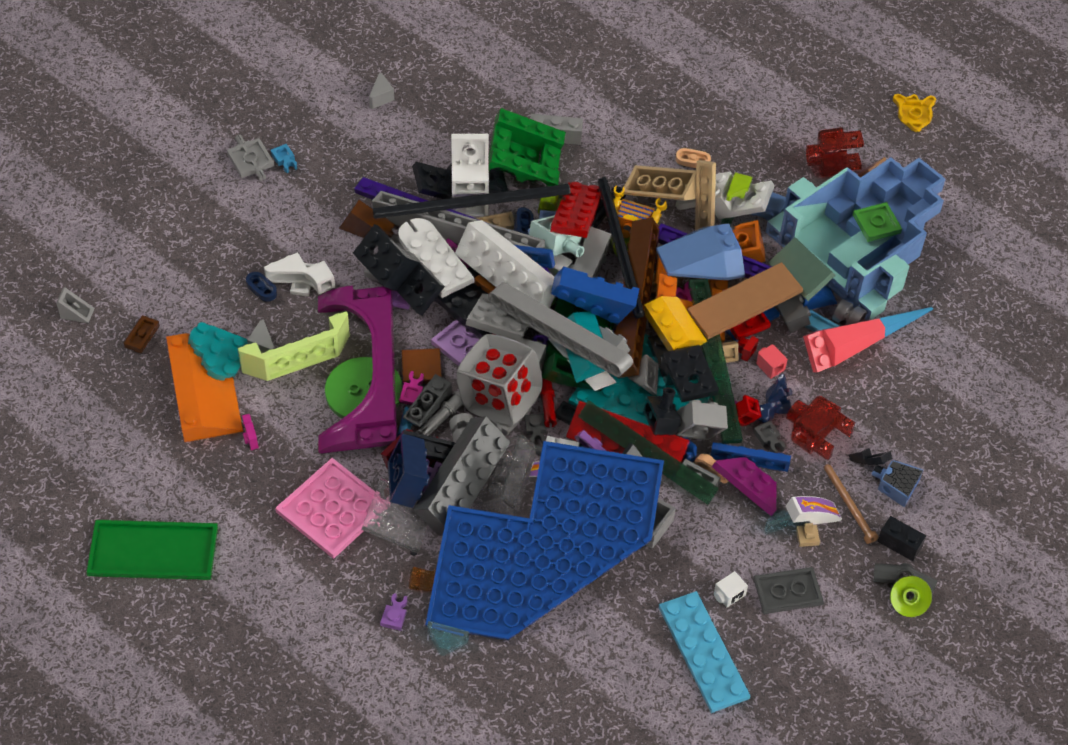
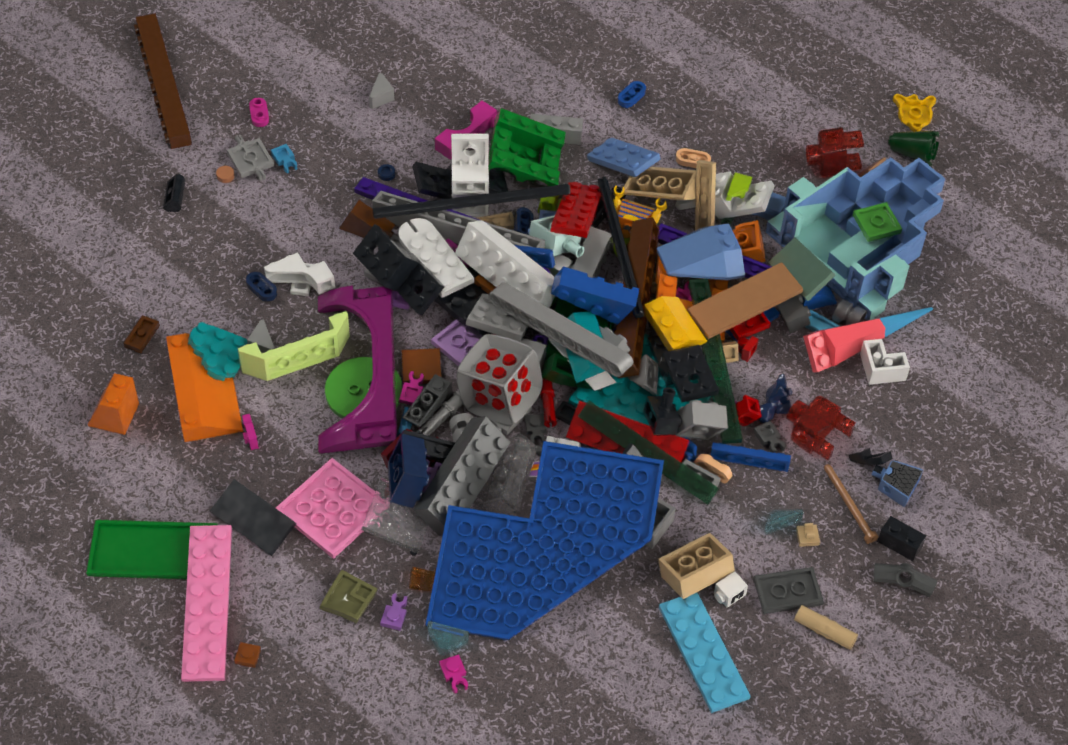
light grey slope [56,287,95,323] -> none
medium lavender plate [574,430,606,451] -> none
magenta wing [712,457,777,516] -> none
coral brick [756,344,788,379] -> none
slope [785,496,842,525] -> none
lime dish [890,576,932,617] -> none
none -> orange slope [88,373,139,435]
none -> reddish brown brick [134,13,192,149]
none -> black brick [163,173,186,212]
none -> bright pink plate [181,525,232,682]
none -> black tile [210,479,297,556]
none -> nougat tile [216,166,235,183]
none -> dark orange plate [234,642,261,668]
none -> dark pink plate [249,98,269,127]
none -> olive plate [320,570,378,624]
none -> dark blue tile [378,164,396,181]
none -> dark pink arch [435,100,498,160]
none -> dark pink plate [439,654,468,693]
none -> medium blue plate [587,138,661,177]
none -> blue plate [618,81,646,108]
none -> tan brick [658,533,735,599]
none -> tan axle [794,605,858,650]
none -> white brick [860,339,910,385]
none -> dark green cone [888,131,939,166]

